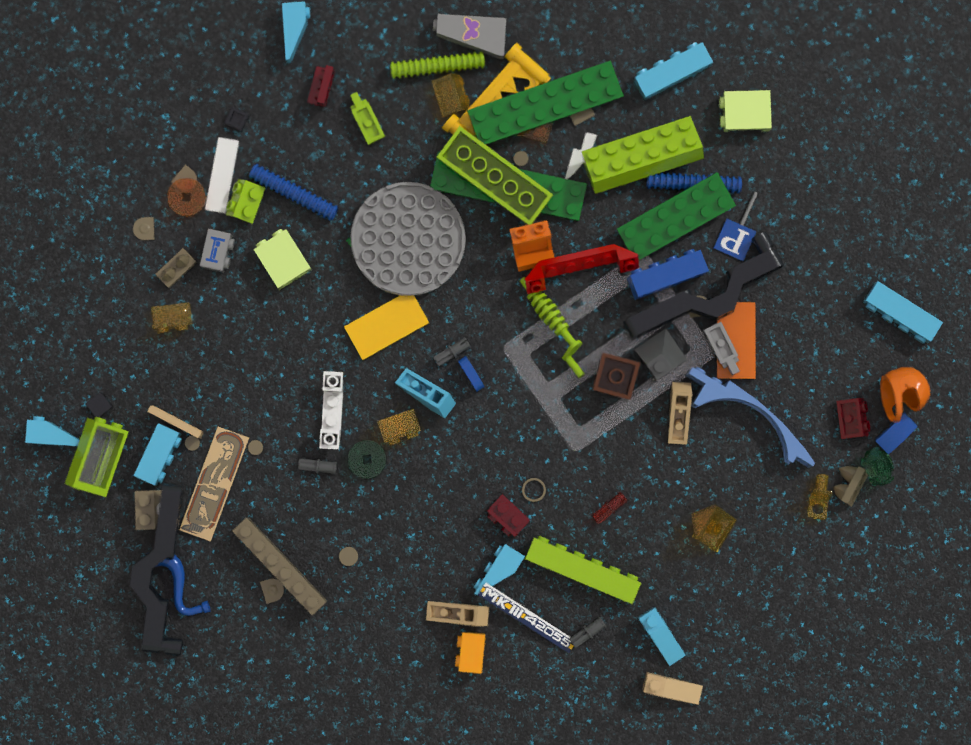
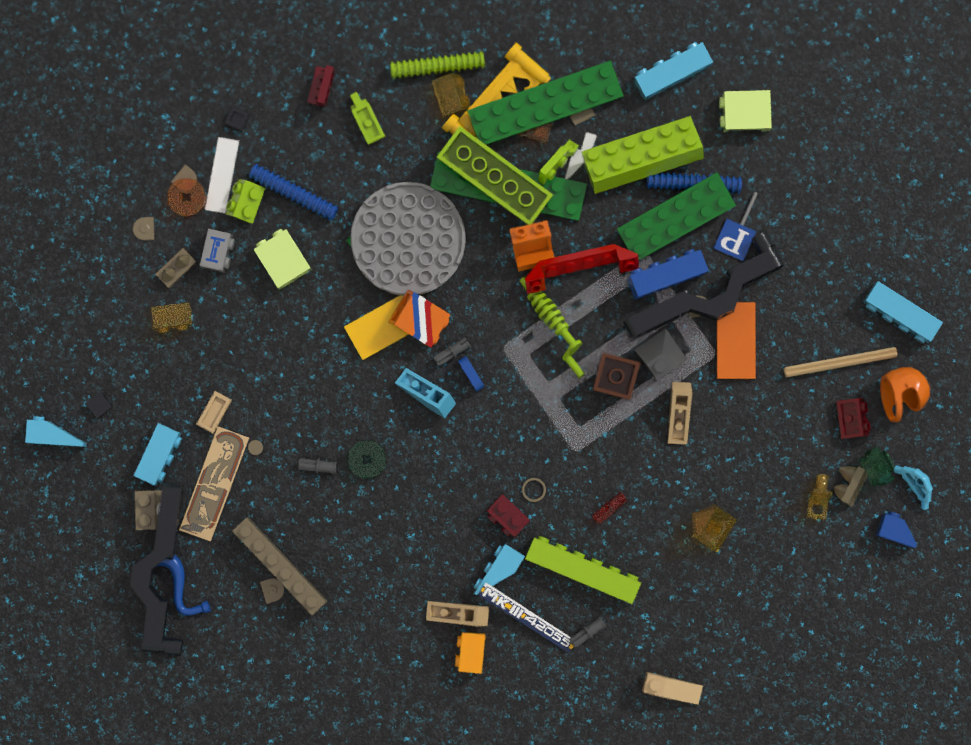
piece [65,416,129,497] -> none
tan tile [147,405,203,439] -> none
dark tan piece [185,436,200,451] -> none
medium azure slope [282,1,311,63] -> none
white slope [319,371,343,449] -> none
dark tan piece [339,547,358,566] -> none
clear yellow brick [377,409,421,446] -> none
light grey slope [433,14,506,60] -> none
dark tan piece [514,151,528,166] -> none
medium azure slope [637,607,686,666] -> none
medium blue slope [686,367,815,468] -> none
light grey hinge [703,322,740,375] -> none
blue slope [875,412,917,454] -> none
none -> tan tile [196,391,232,434]
none -> panel [388,290,450,347]
none -> lime hinge [538,139,579,185]
none -> tan axle [784,347,897,377]
none -> blue slope [876,511,917,548]
none -> medium azure piece [894,465,933,510]

